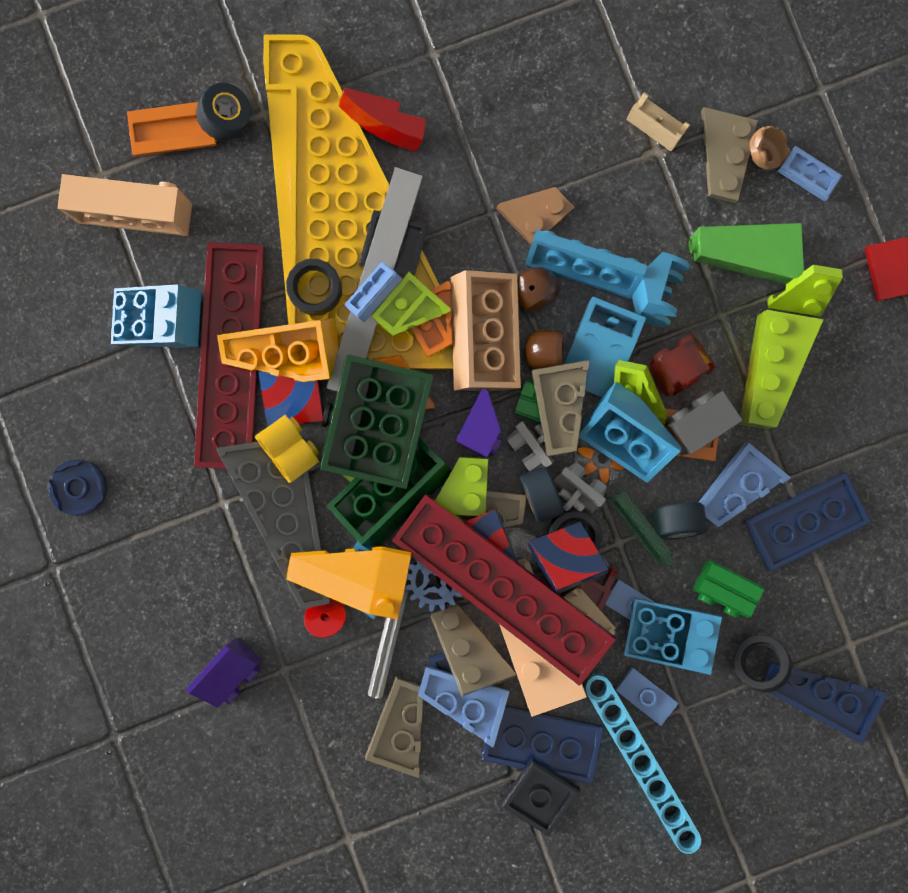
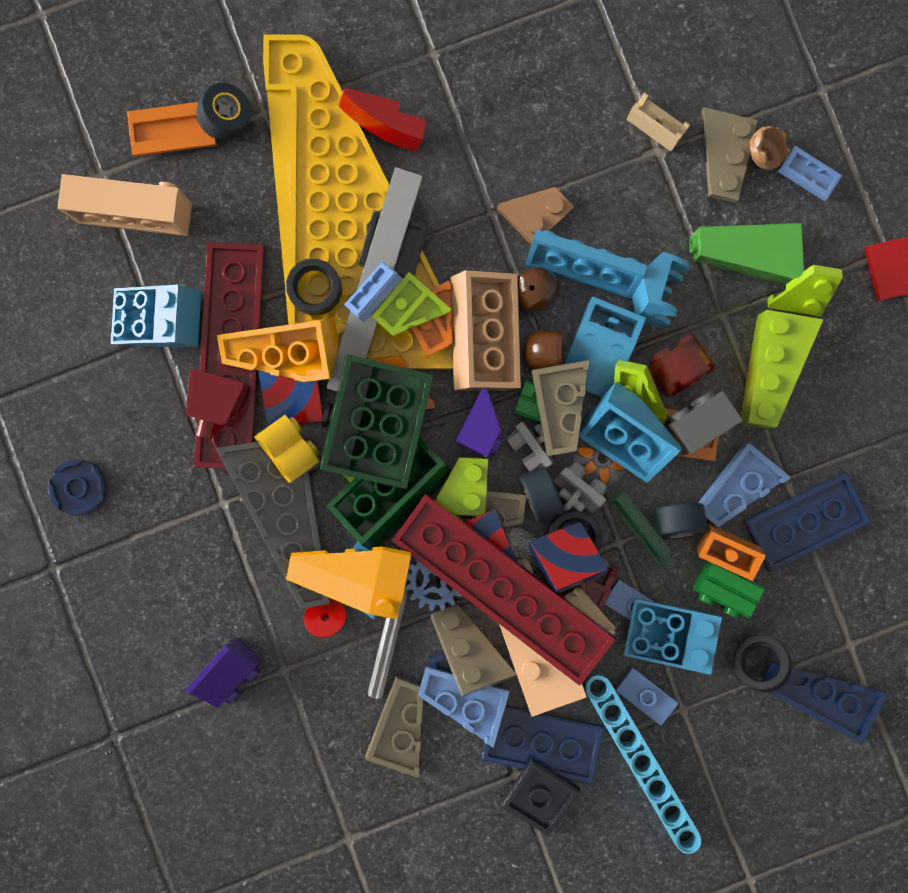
none -> dark red torso [186,369,250,440]
none -> orange brick [696,524,766,581]

